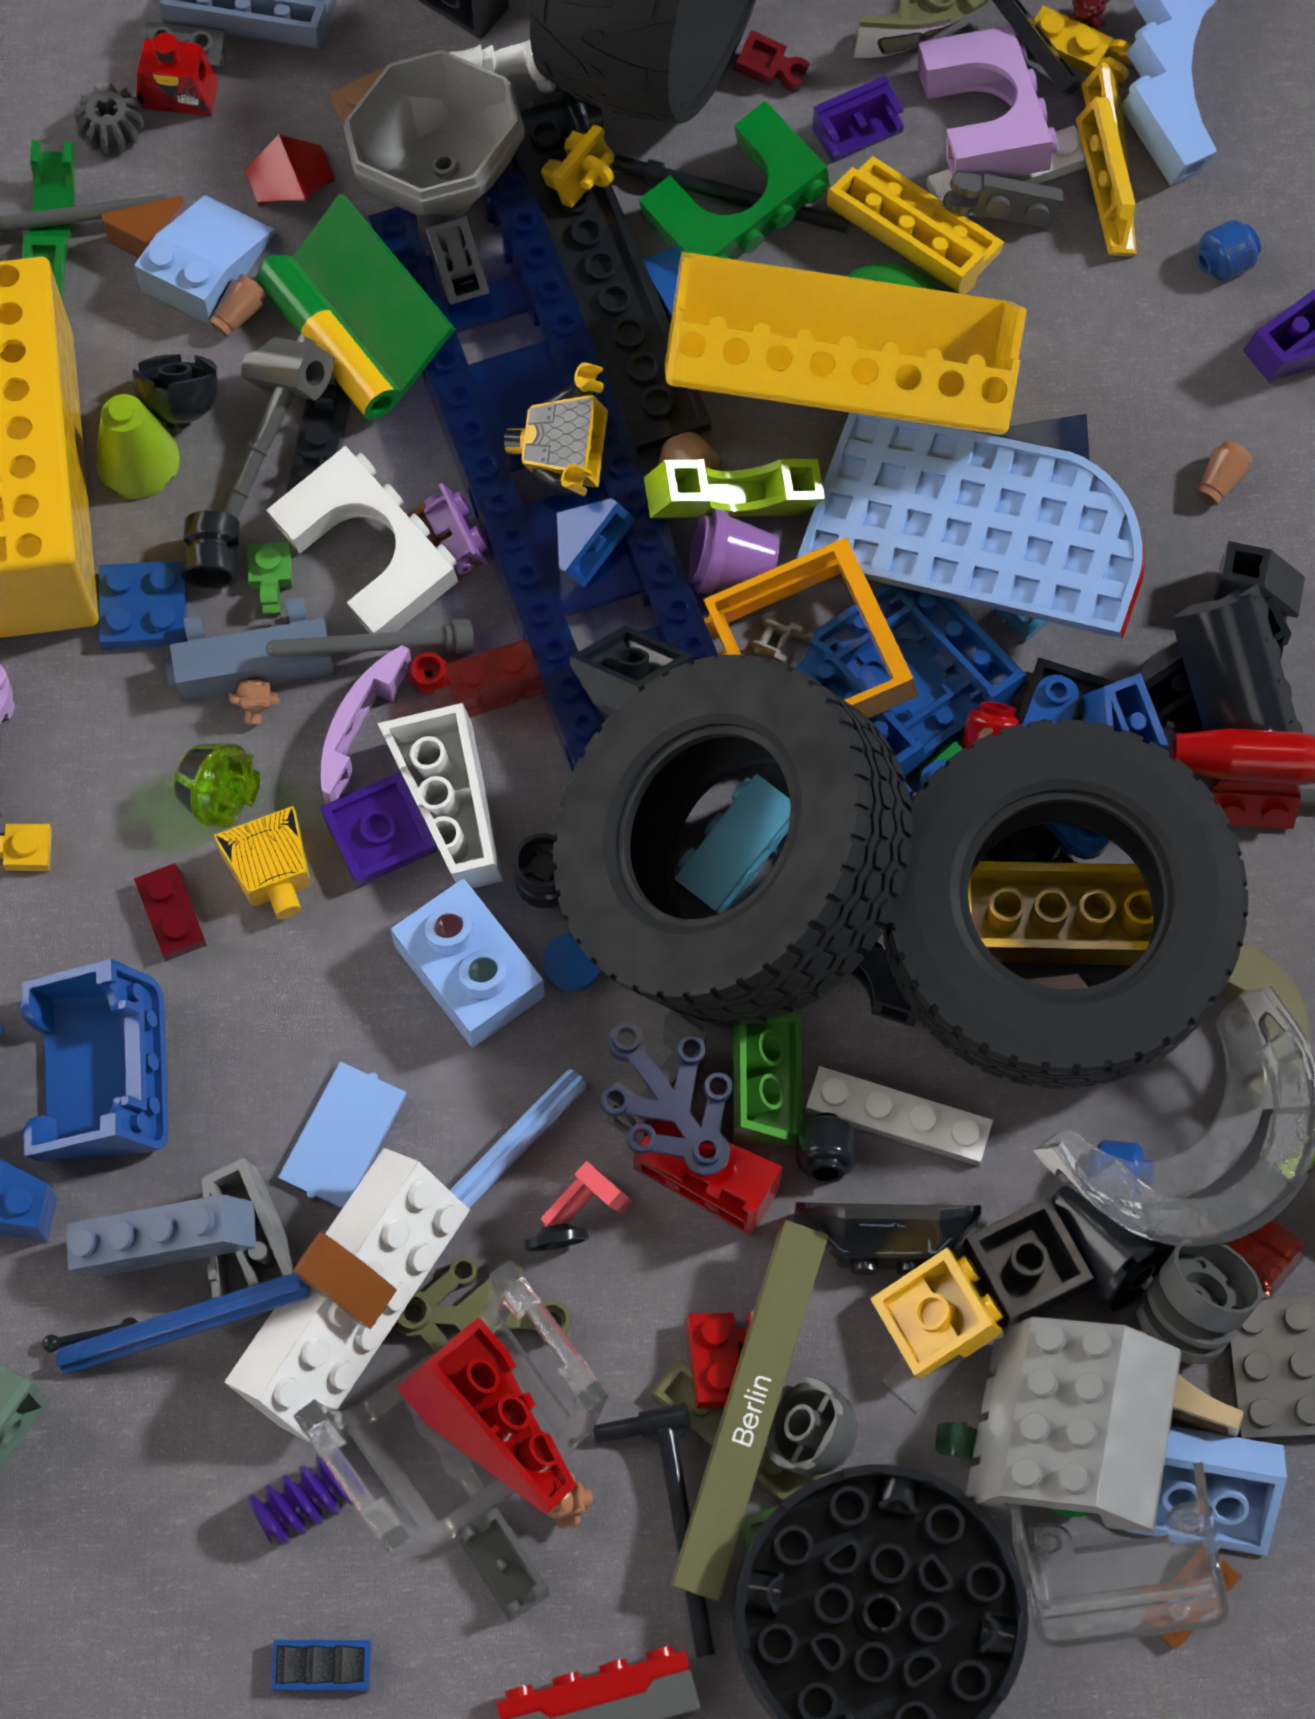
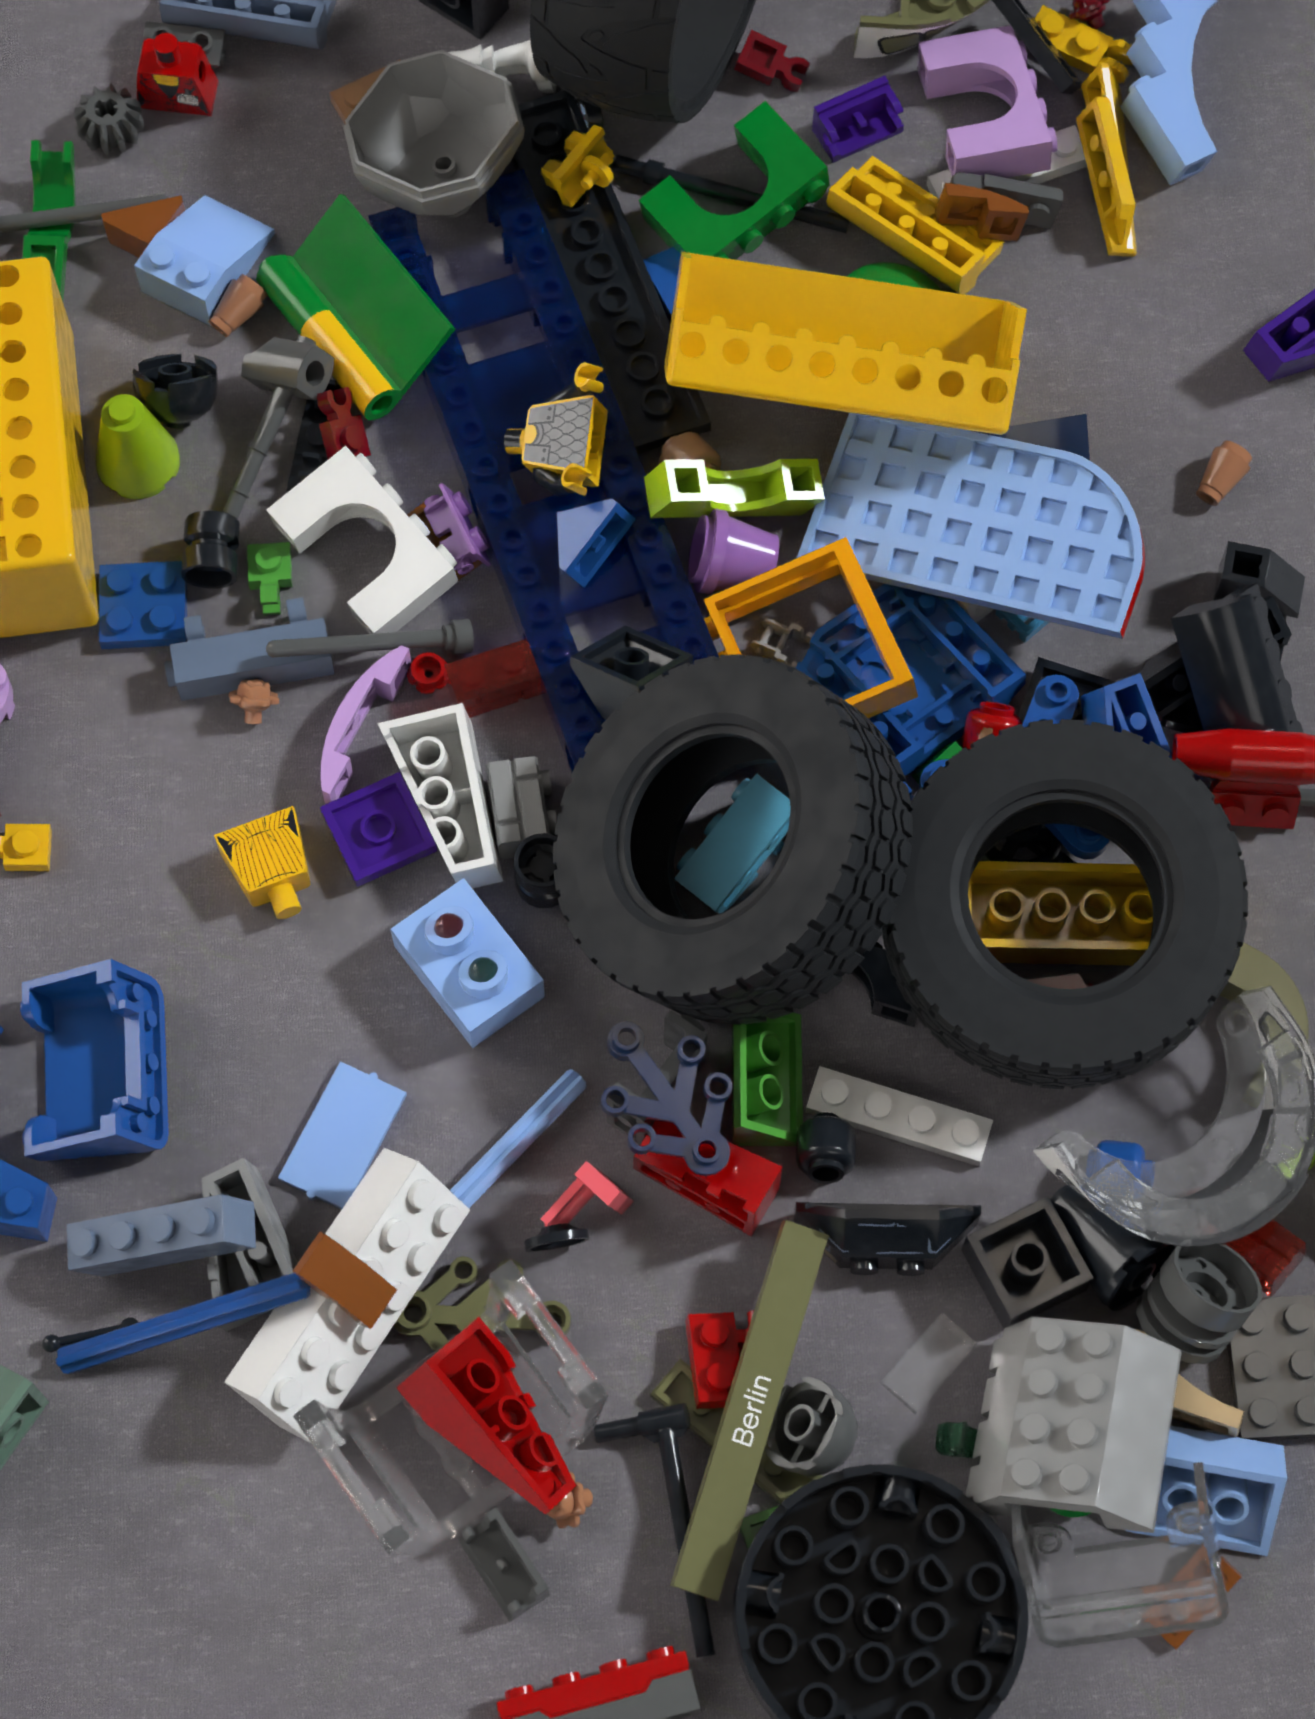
dark red plate [134,863,207,962] -> none
clear neon green cone [173,743,261,828] -> none
red slope [245,134,335,206] -> none
dark purple piece [248,1455,357,1545] -> none
tile [271,1640,372,1692] -> none
black torso [426,215,490,305] -> none
blue piece [542,933,601,992] -> none
yellow plate [870,1248,1004,1380] -> none
blue head [1197,220,1261,281] -> none
none -> dark red plate [317,387,371,459]
none -> light grey brick [486,756,557,859]
none -> dark orange slope [935,183,1029,241]

